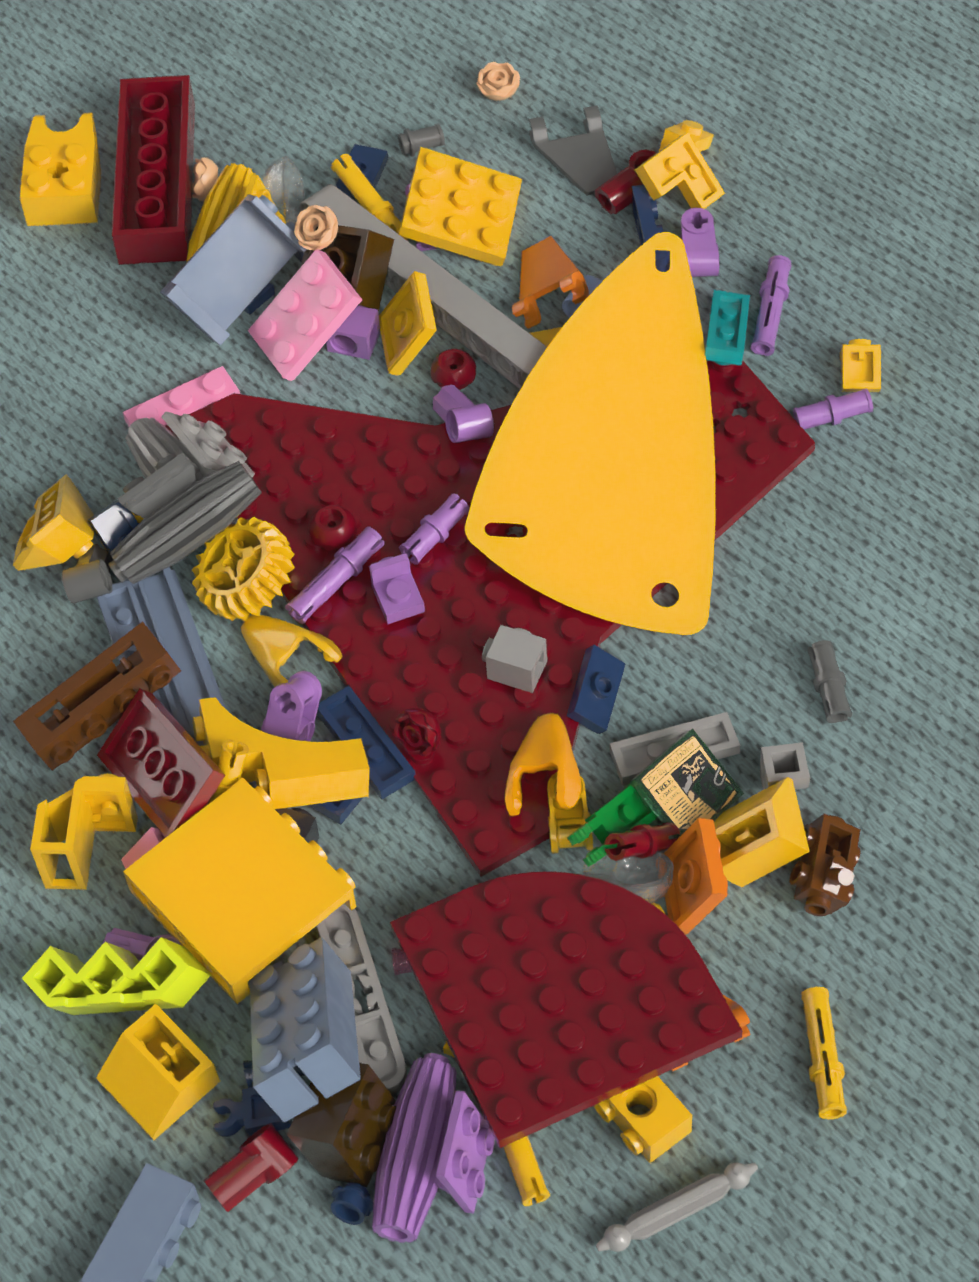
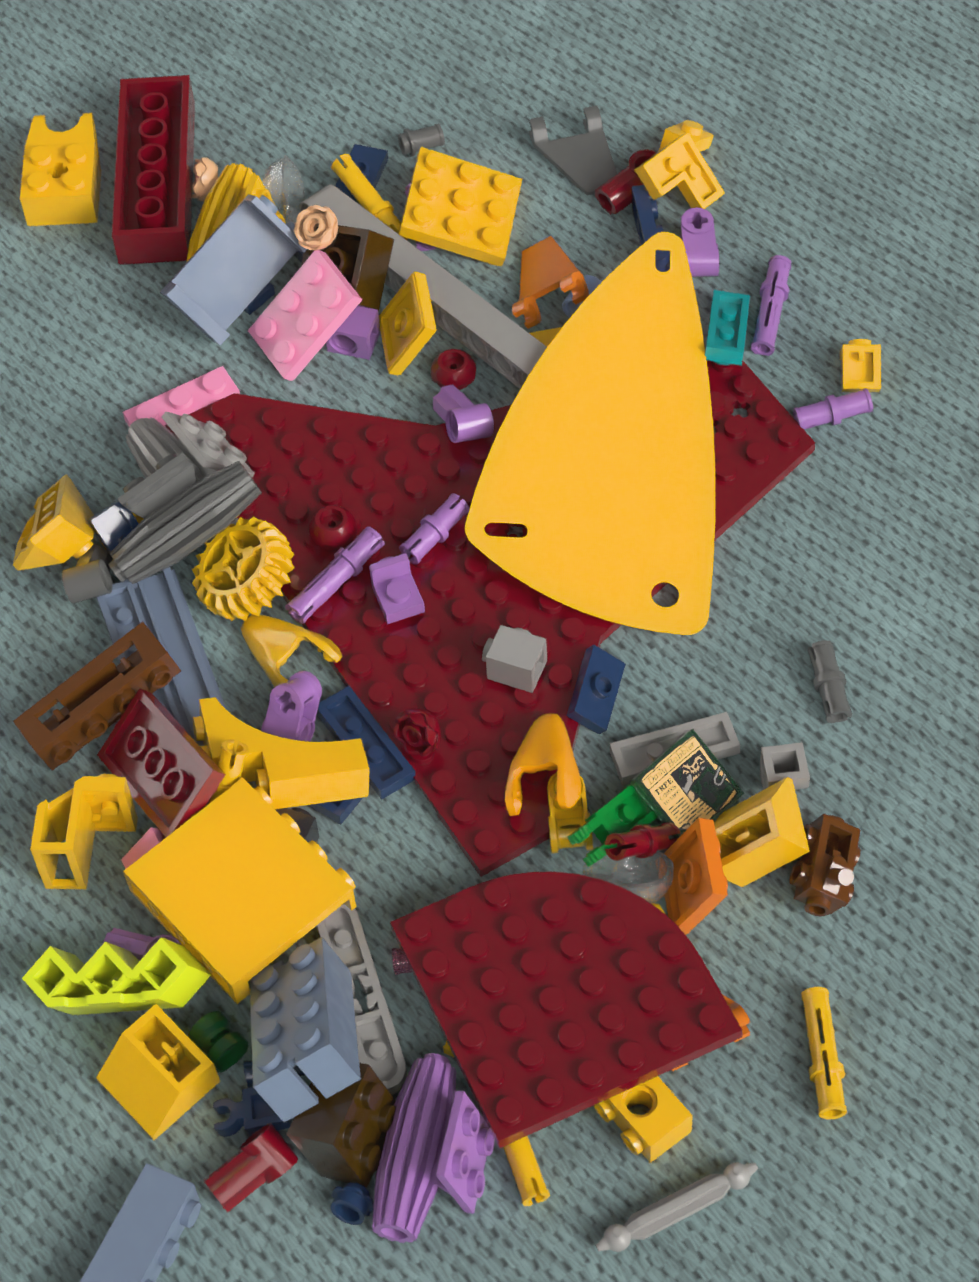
light nougat plate [477,62,520,101] -> none
none -> dark green wheel [188,1011,249,1073]

